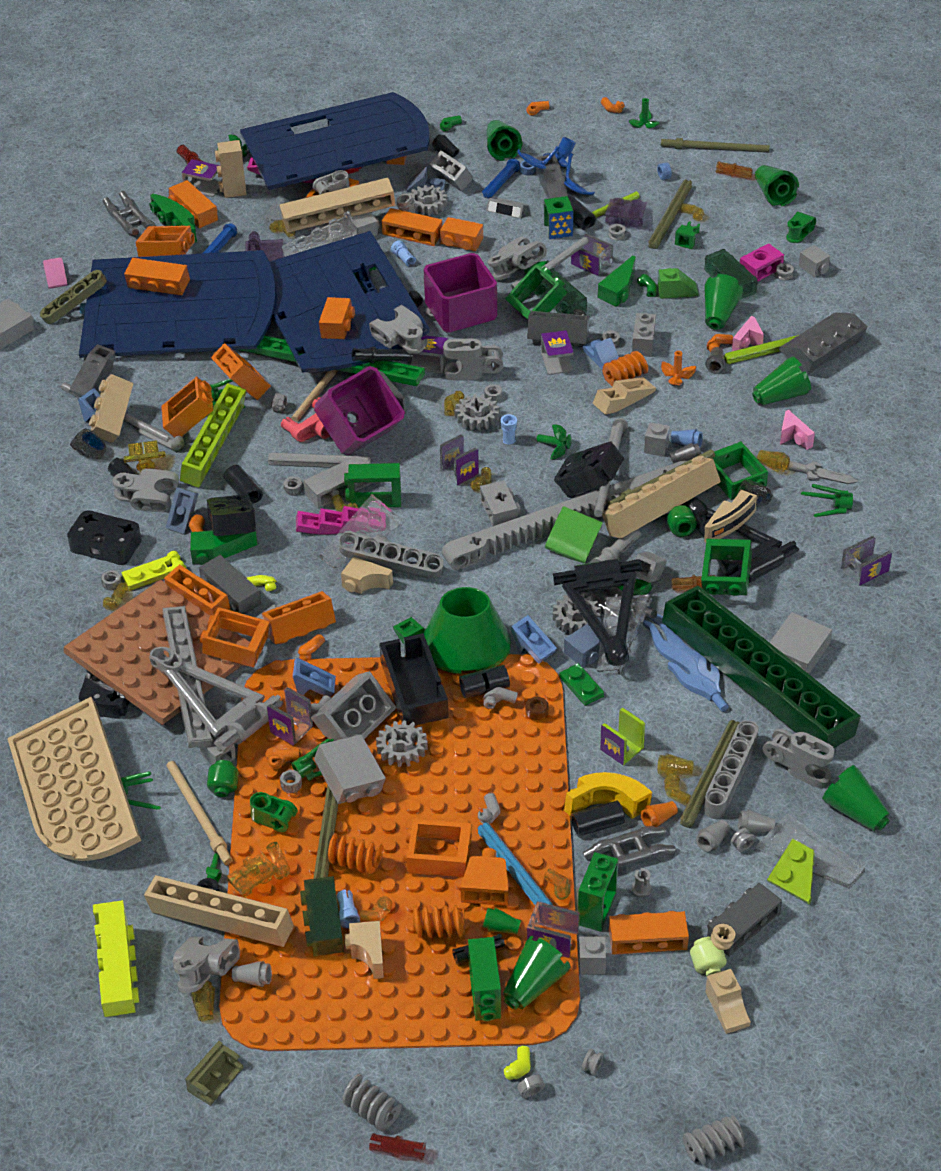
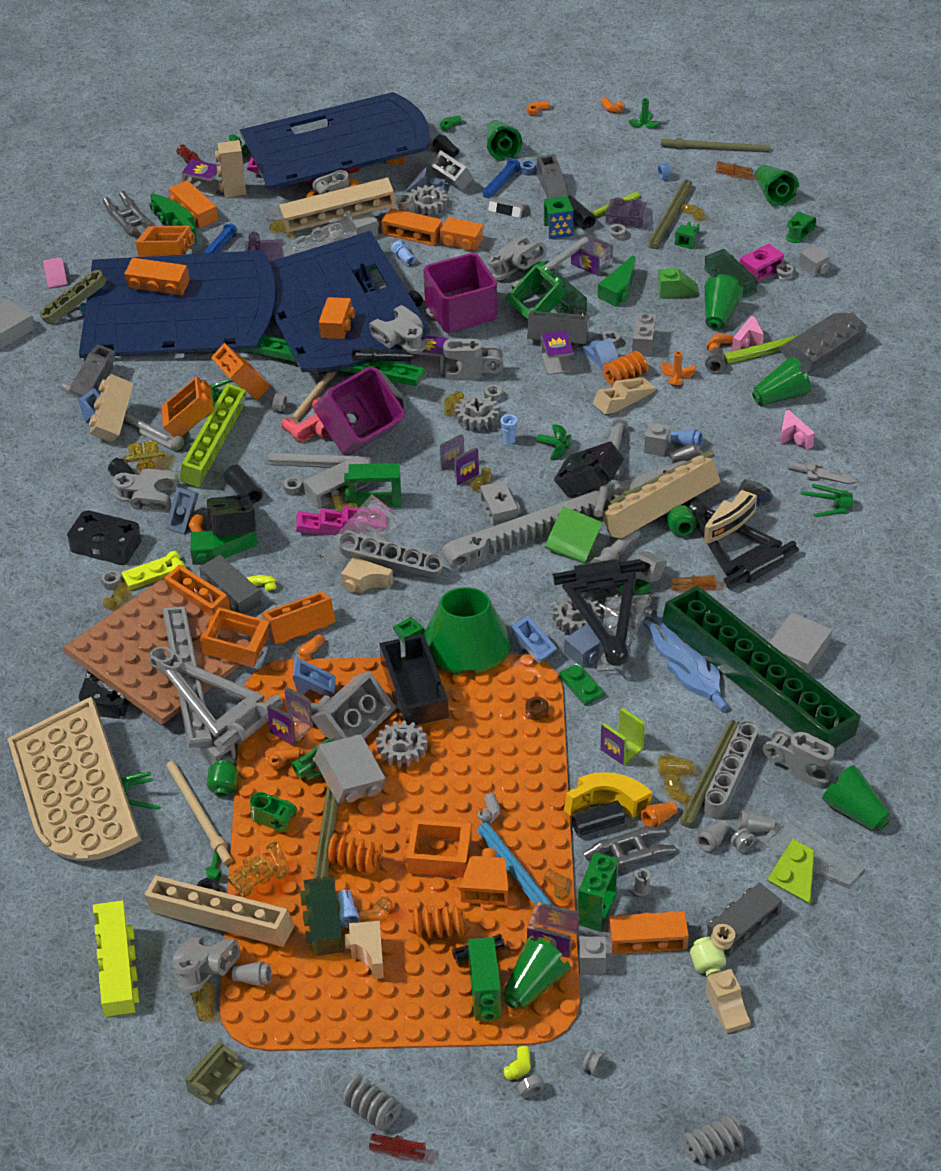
clear smoke rock [70,428,106,459] -> none
light grey axle [280,770,302,793] -> none
black pin [459,665,510,699] -> none
green cone [482,907,521,935] -> none
light grey arm [483,687,517,709] -> none
blue plant [517,137,595,196] -> none
green arm [637,274,657,297] -> none
green window [701,539,752,596] -> none
green window [711,441,768,500] -> none
clear yellow cone [757,450,790,472] -> none
clear piece [841,536,892,586] -> none

